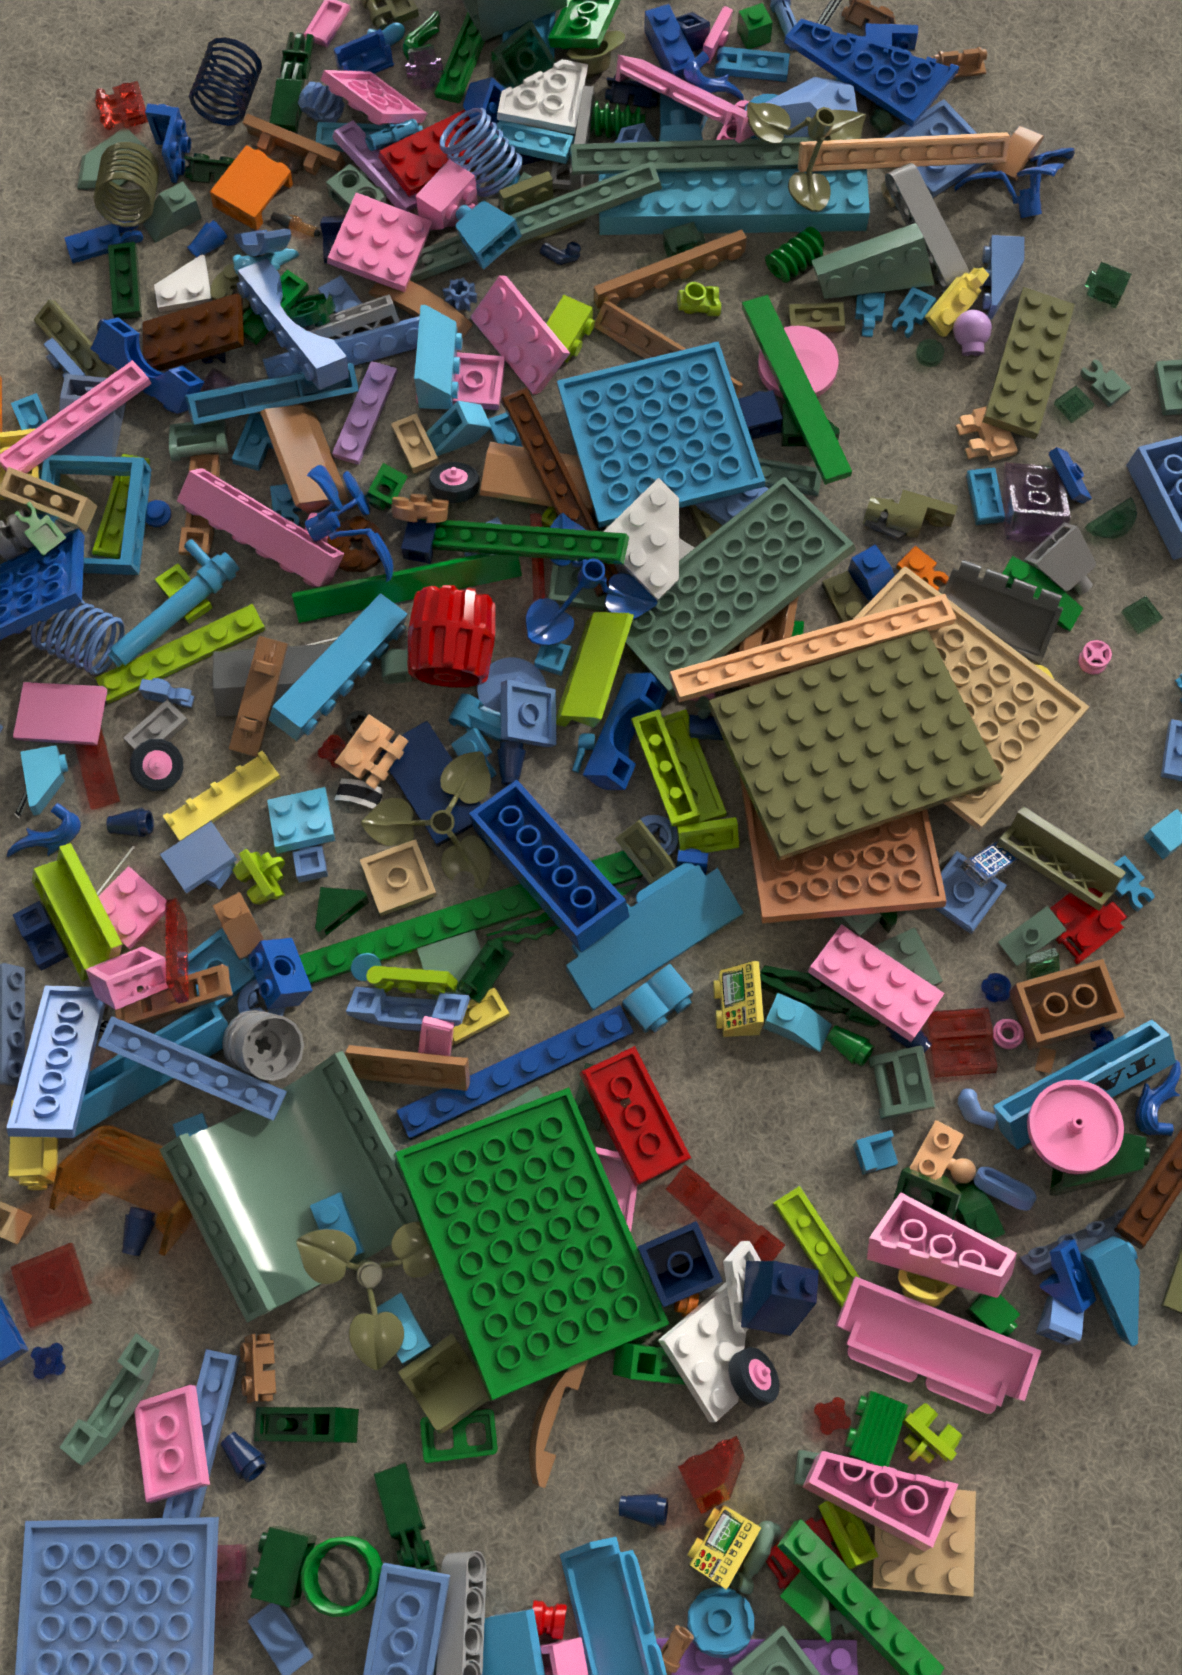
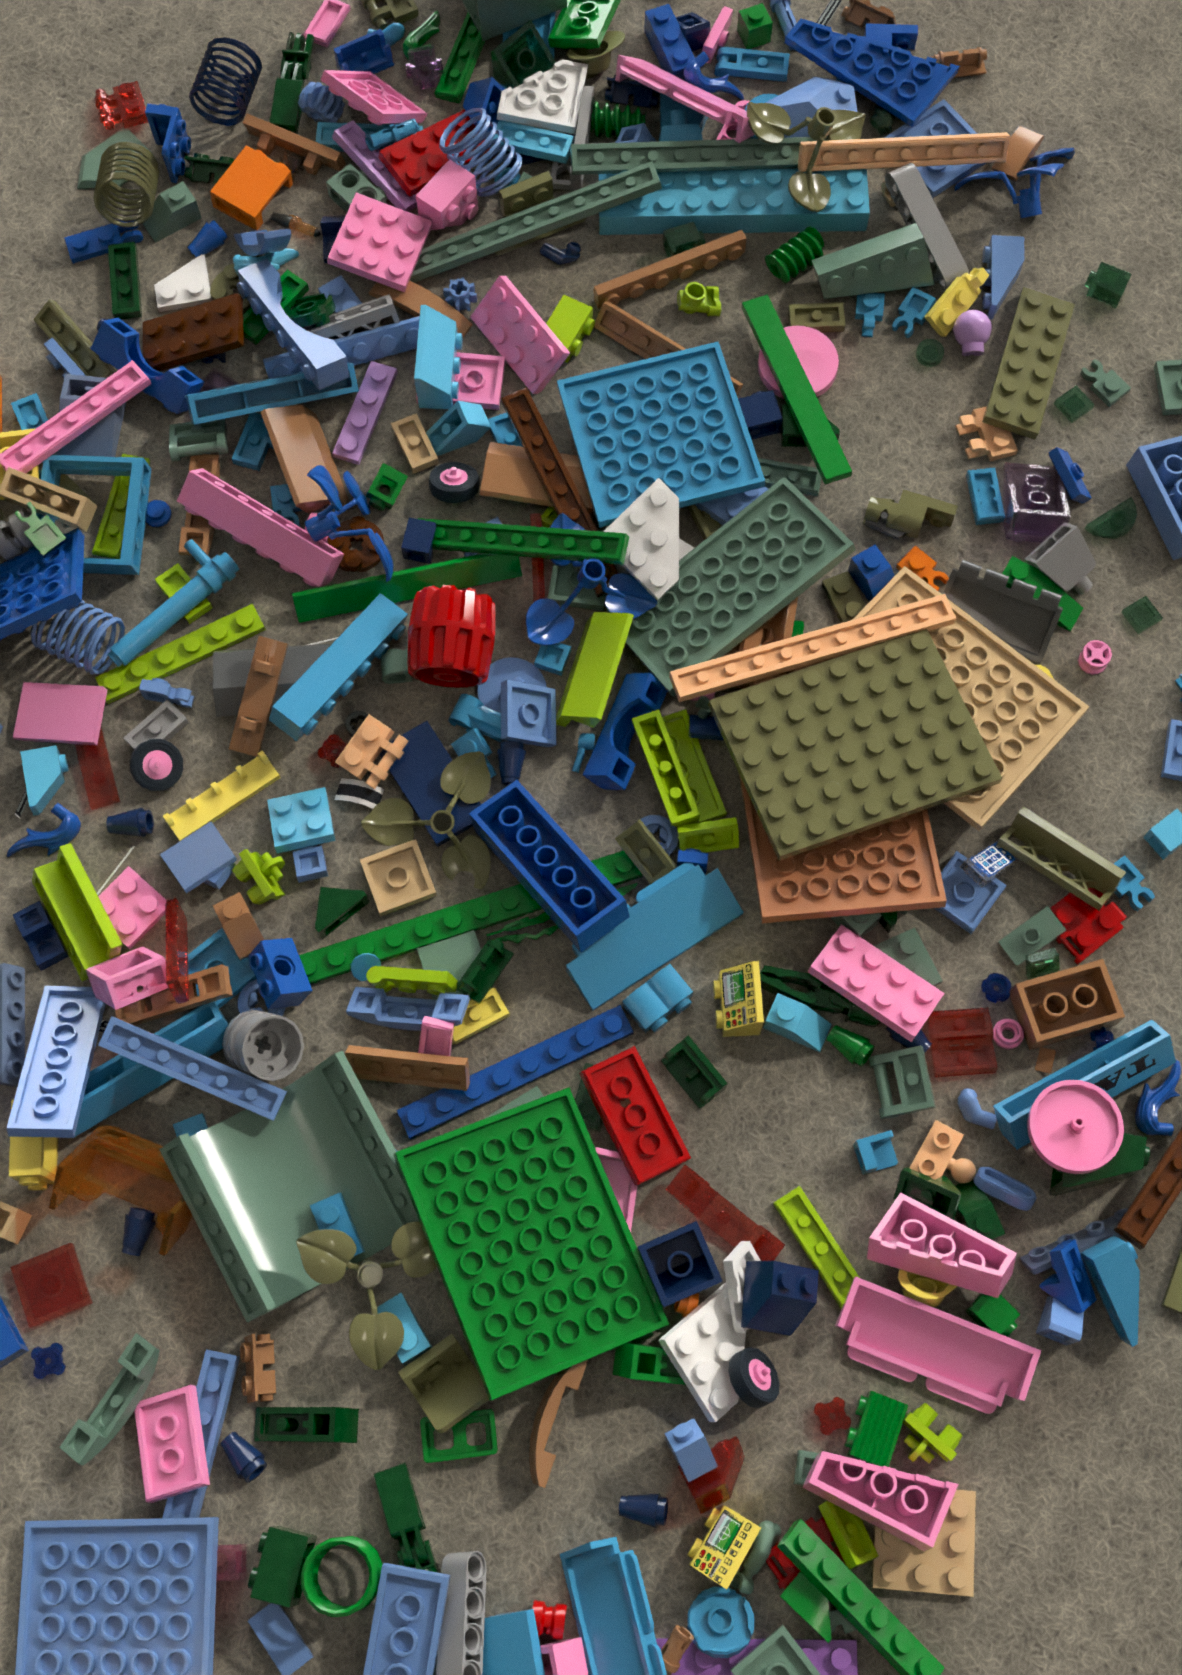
medium nougat plate [392,494,449,523] -> none
dark azure torso [455,201,522,270] -> none
none -> dark green hinge [661,1035,728,1109]
none -> medium blue slope [664,1418,718,1482]

